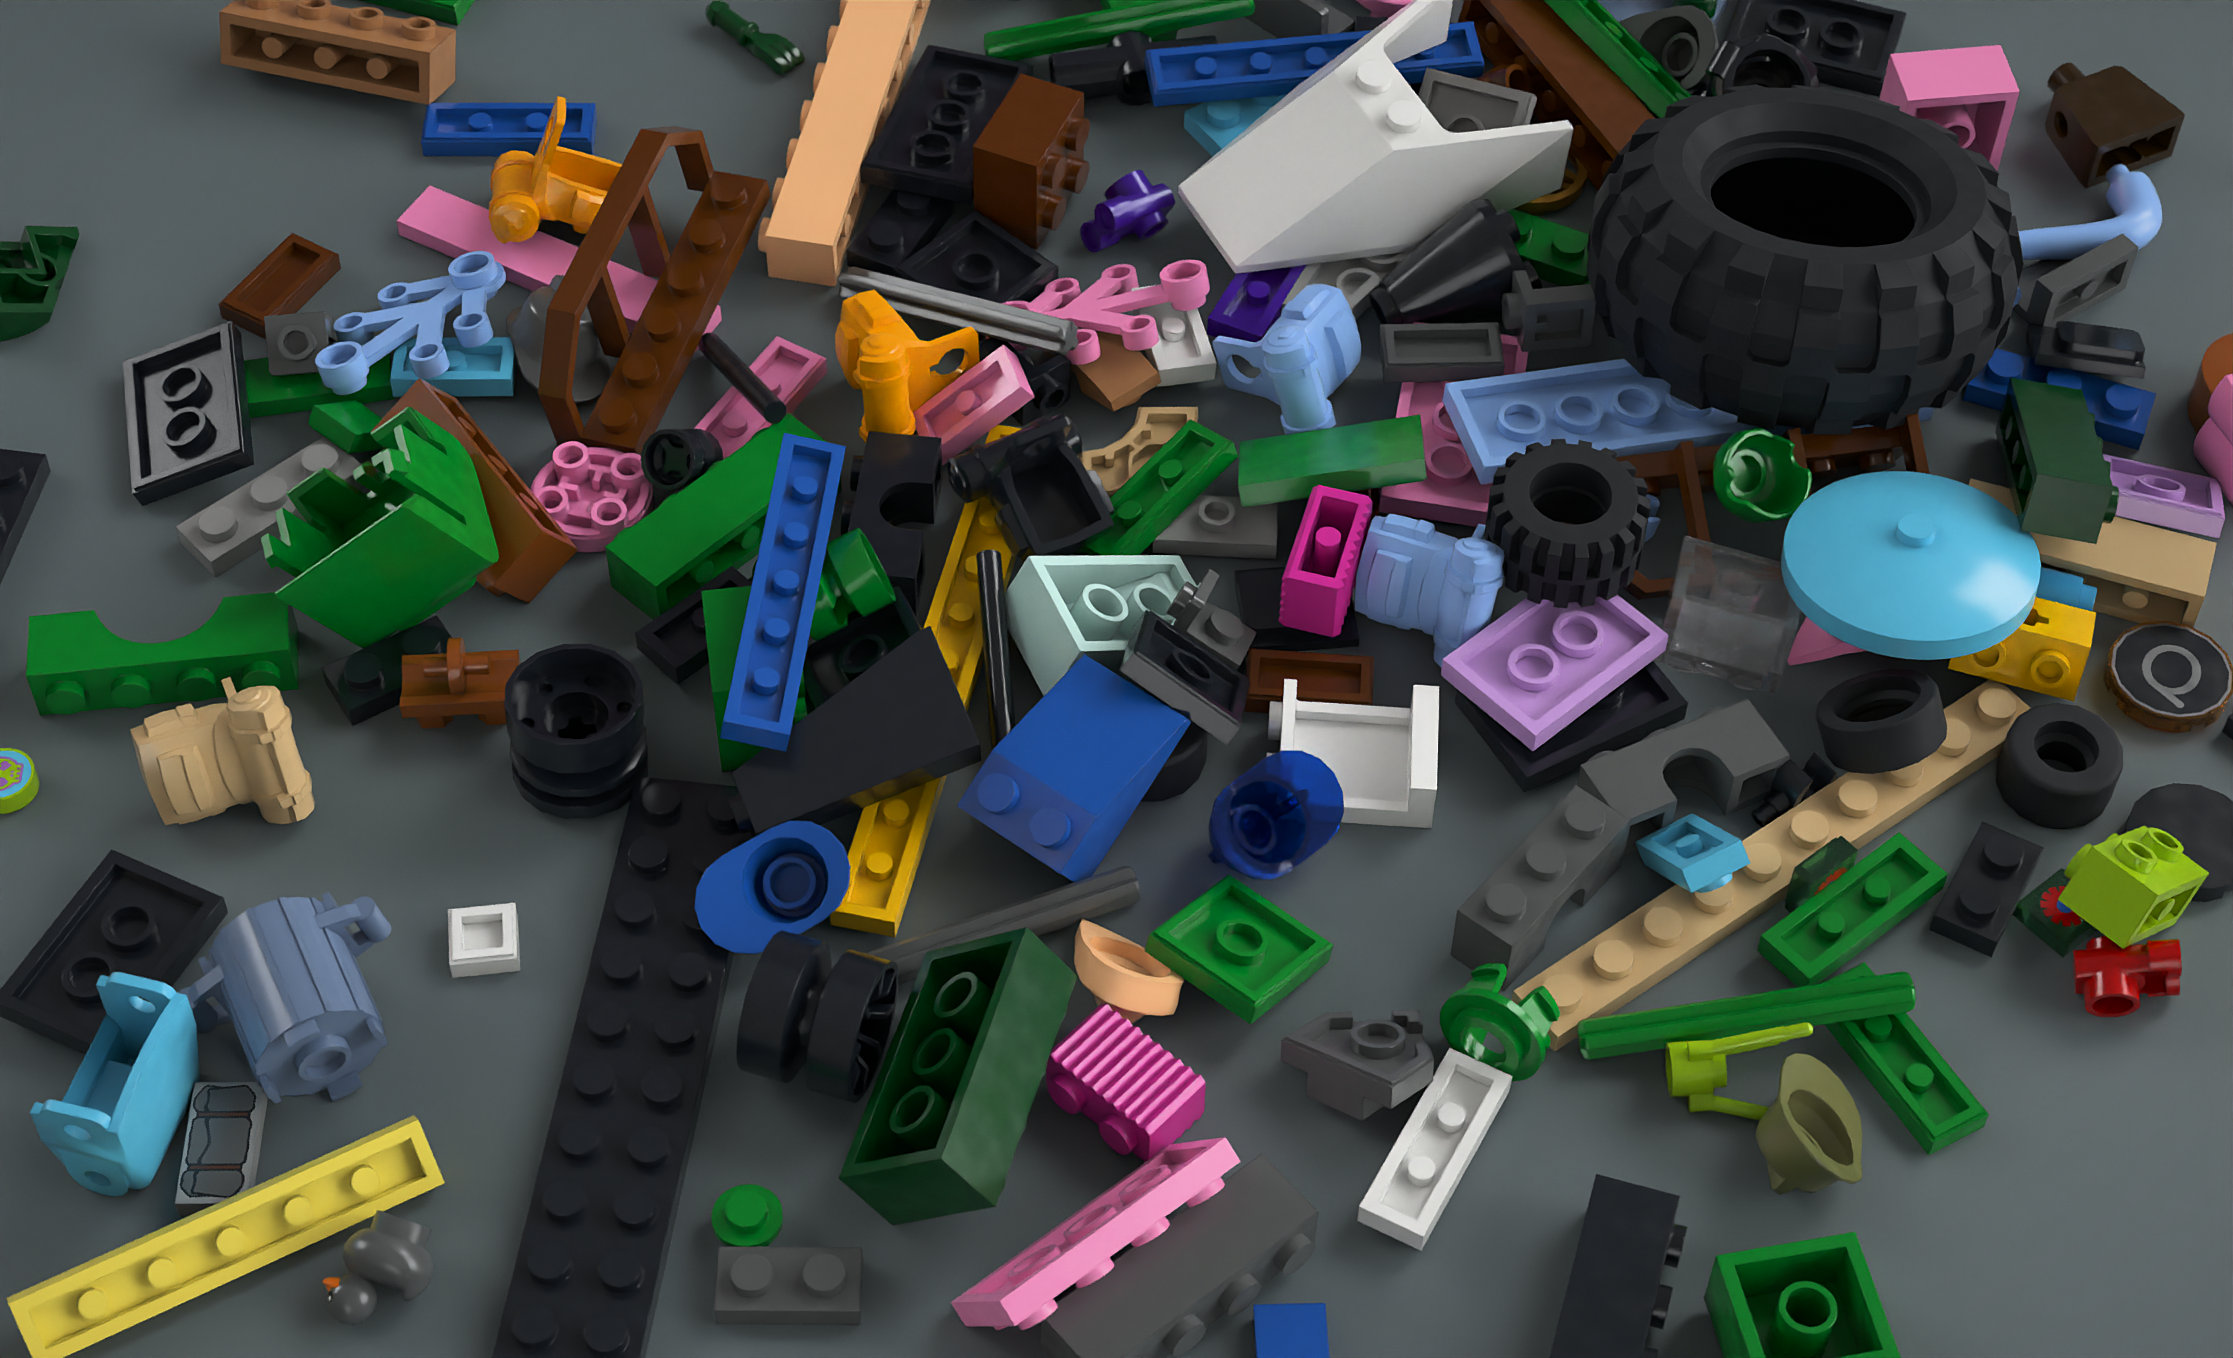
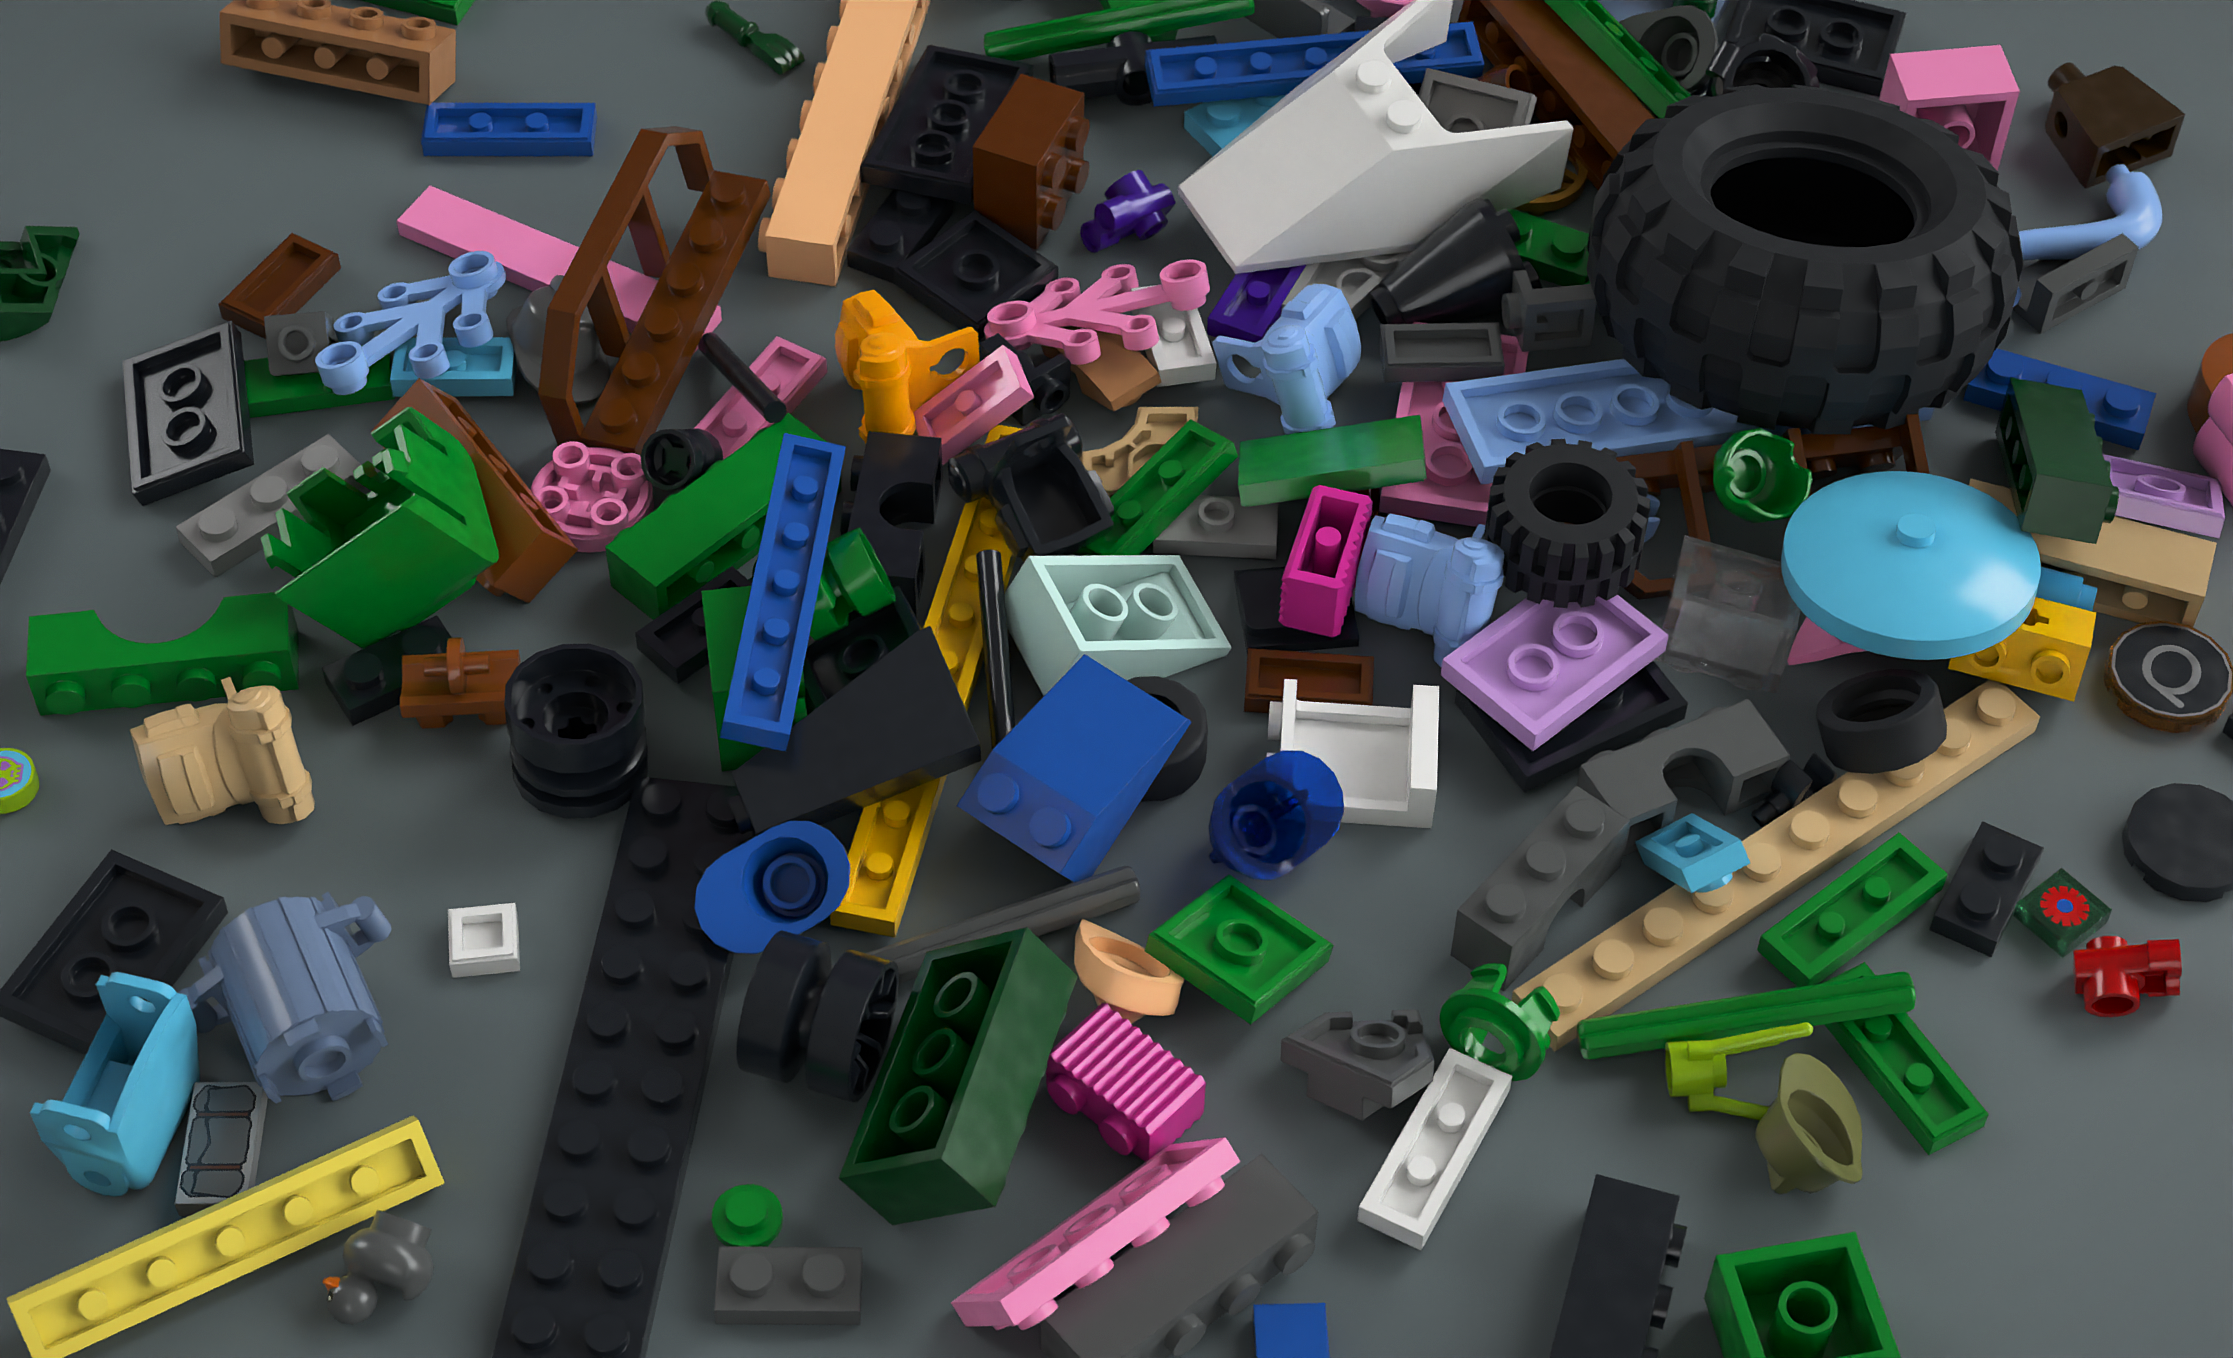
green tile [308,400,384,454] -> none
light orange piece [489,96,622,244] -> none
axle [837,266,1079,356] -> none
black tile [1120,610,1250,745] -> none
dark grey bracket [1166,568,1257,670] -> none
clear green tile [1784,836,1858,913] -> none
black tyre [1996,703,2123,829] -> none
black piece [2026,321,2146,379] -> none
lime brick [2057,825,2209,948] -> none

